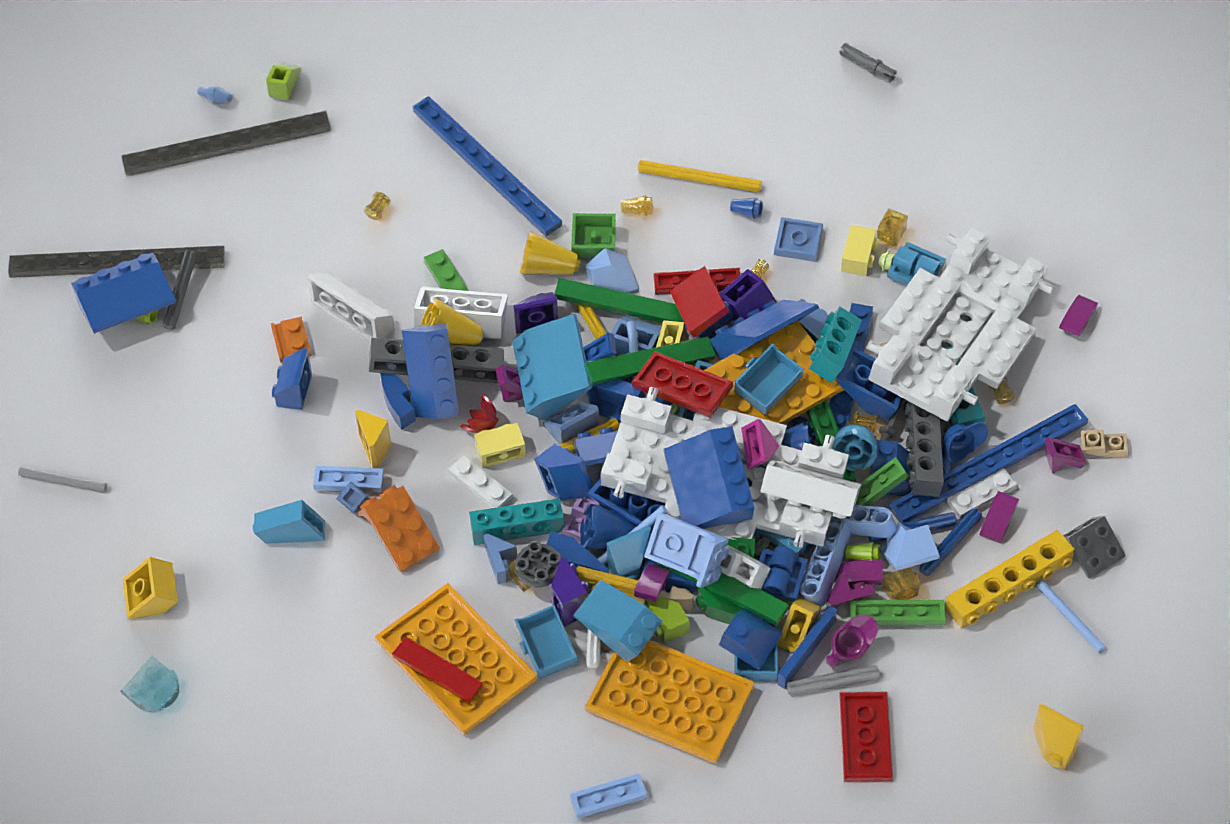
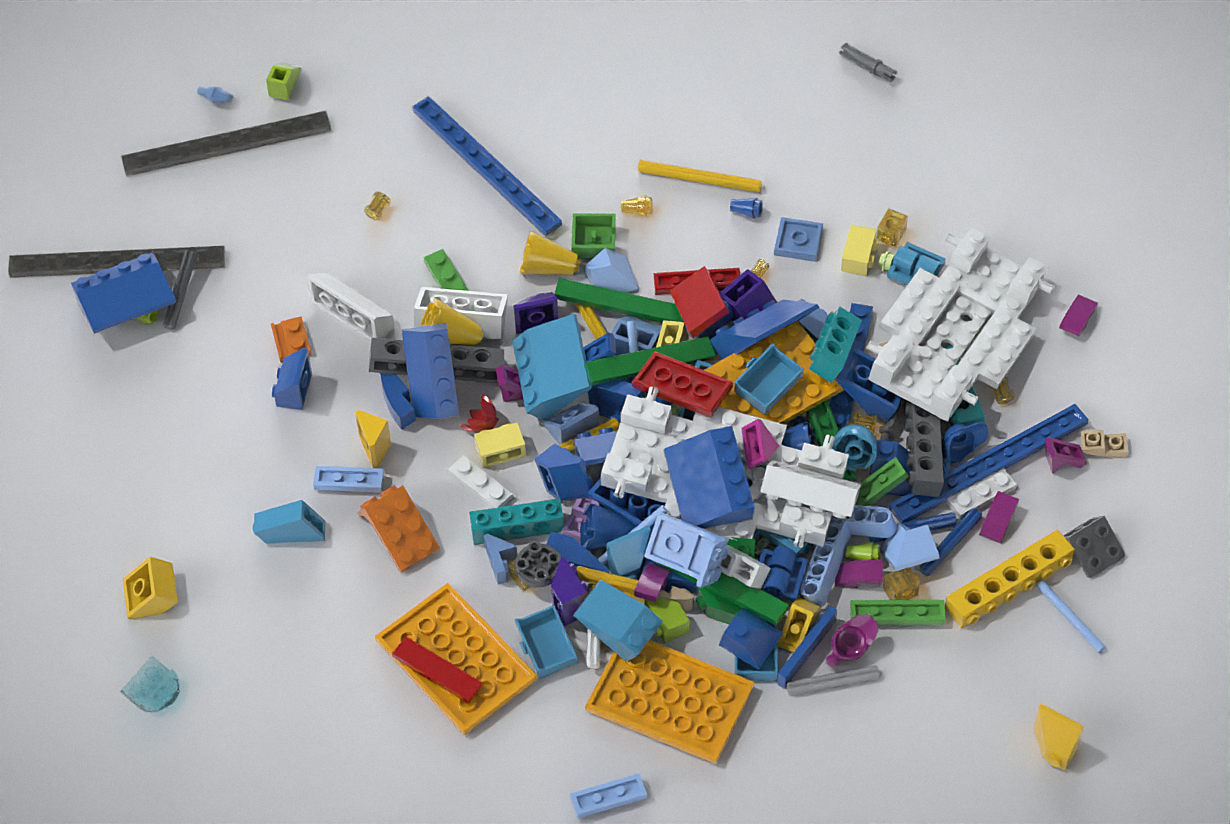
light grey bar [18,466,107,492] -> none
medium blue tile [336,481,368,513] -> none
magenta slope [825,573,875,607] -> none
red tile [839,692,893,782] -> none

